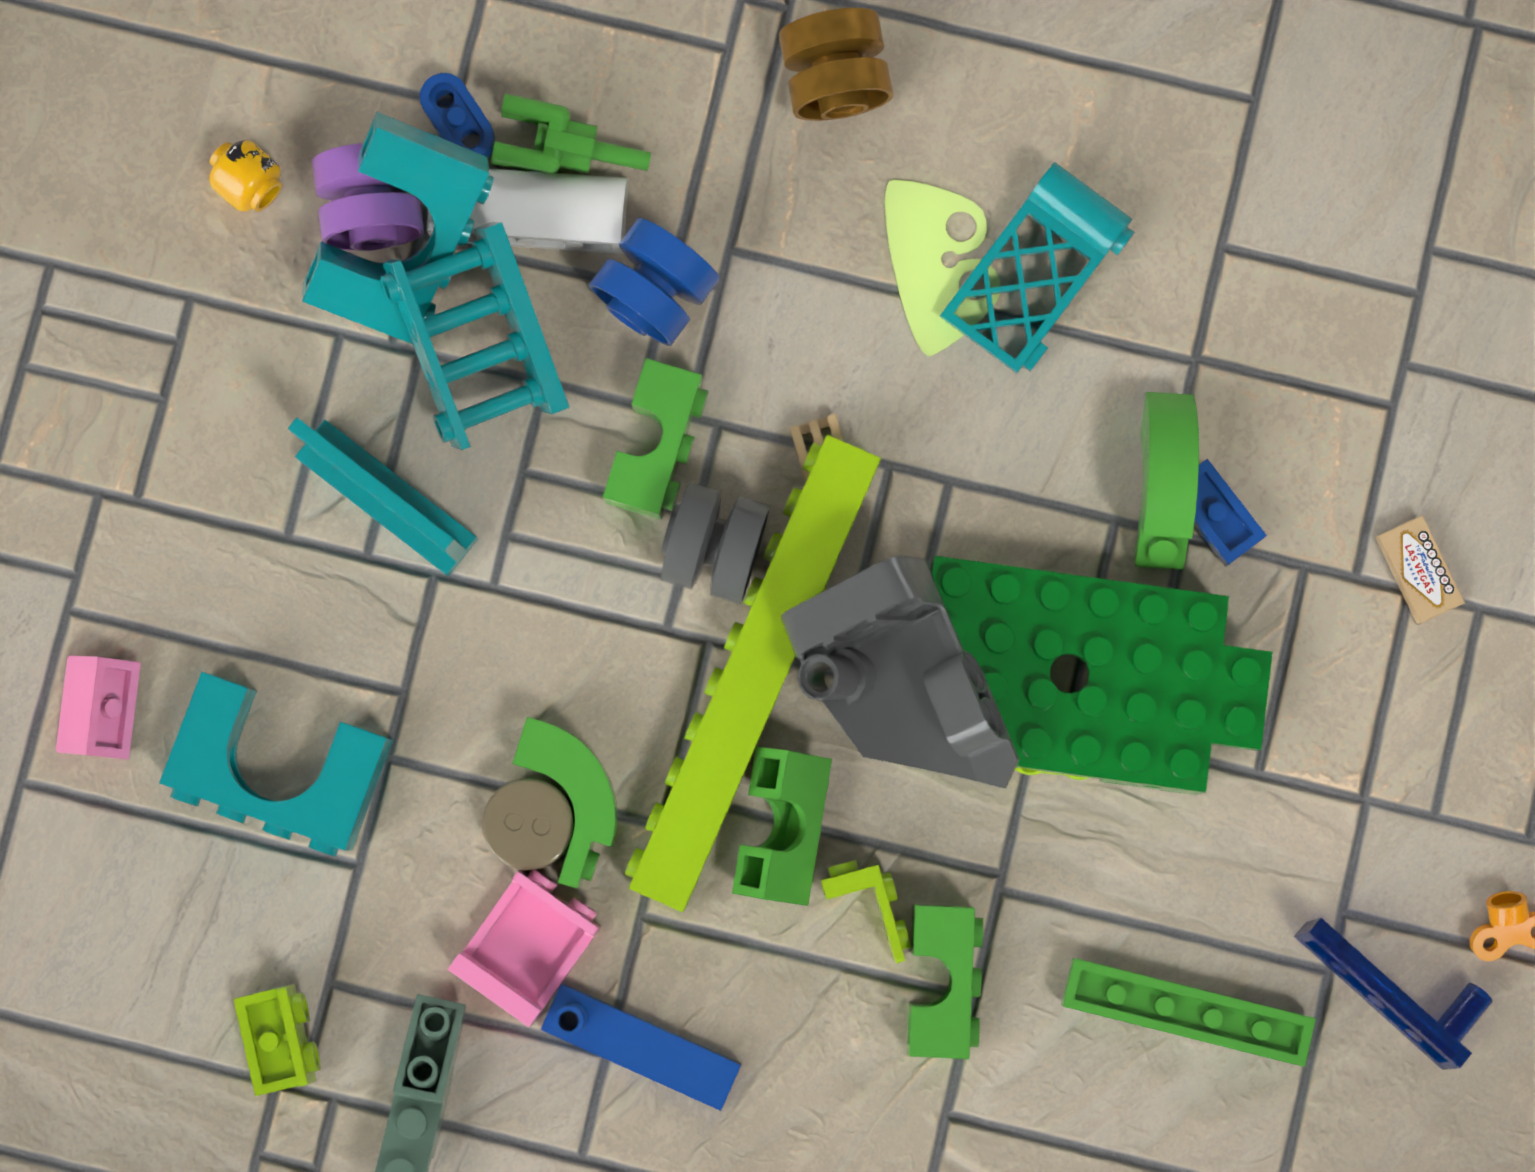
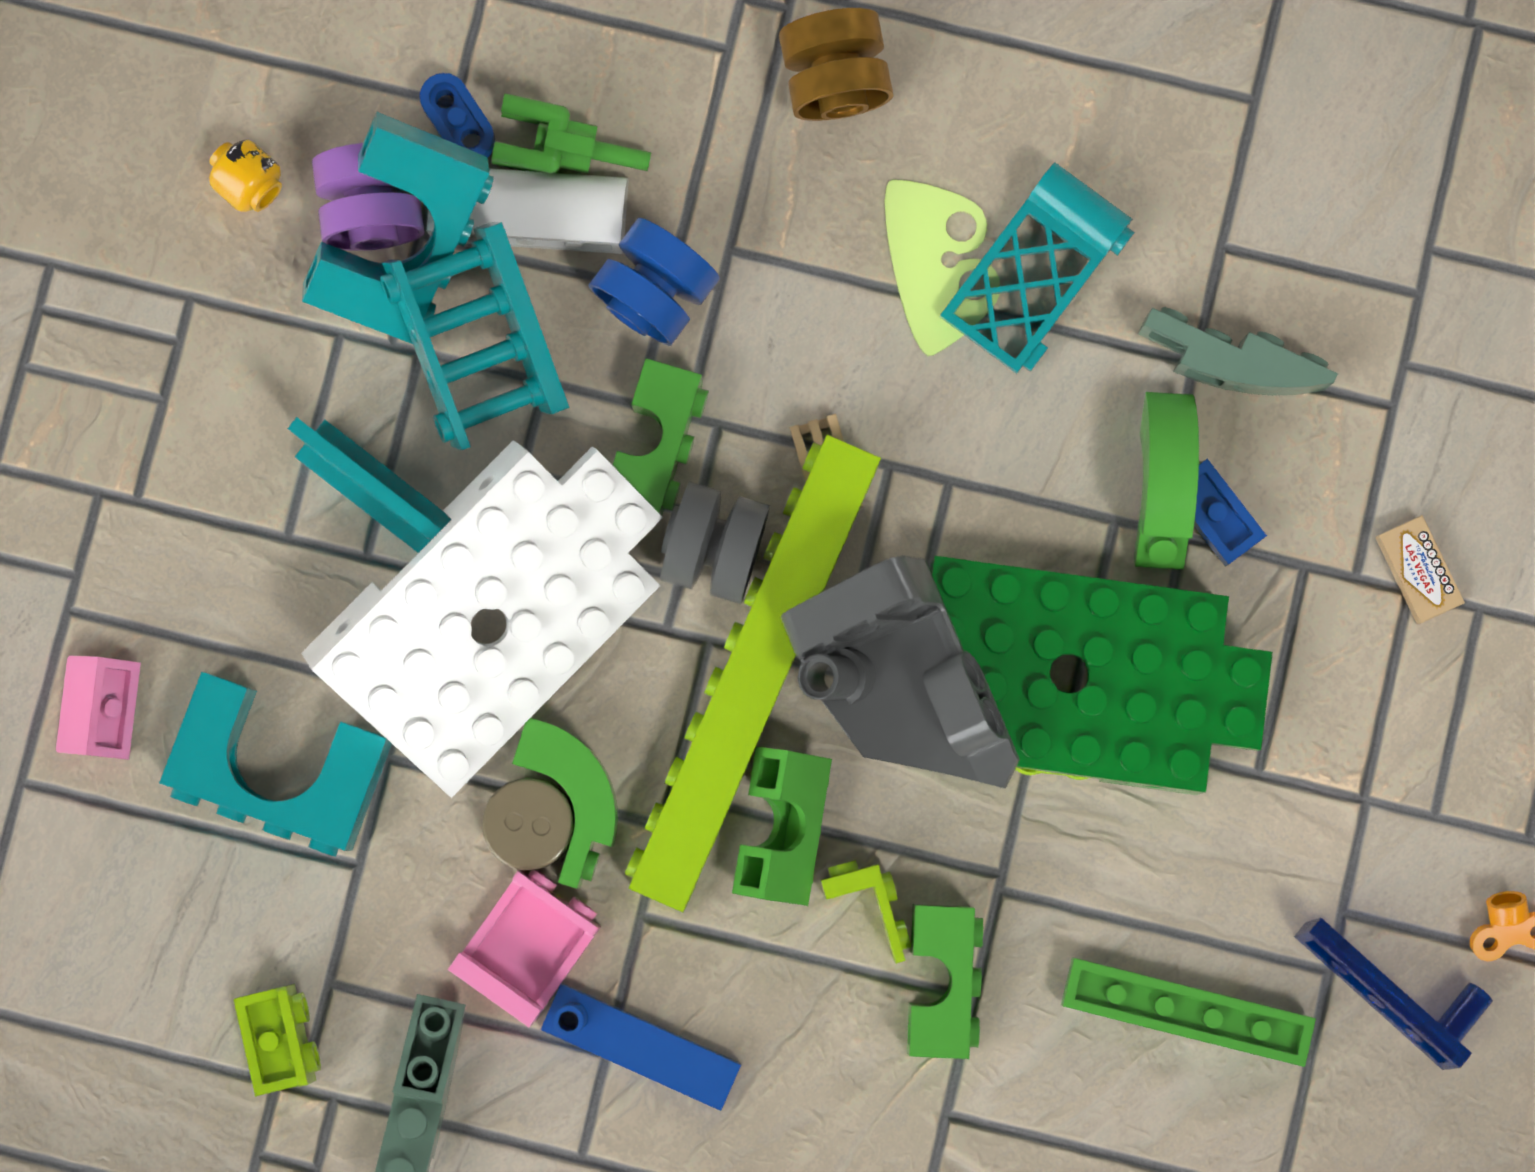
none -> white piece [301,440,663,798]
none -> sand green slope [1138,307,1338,396]

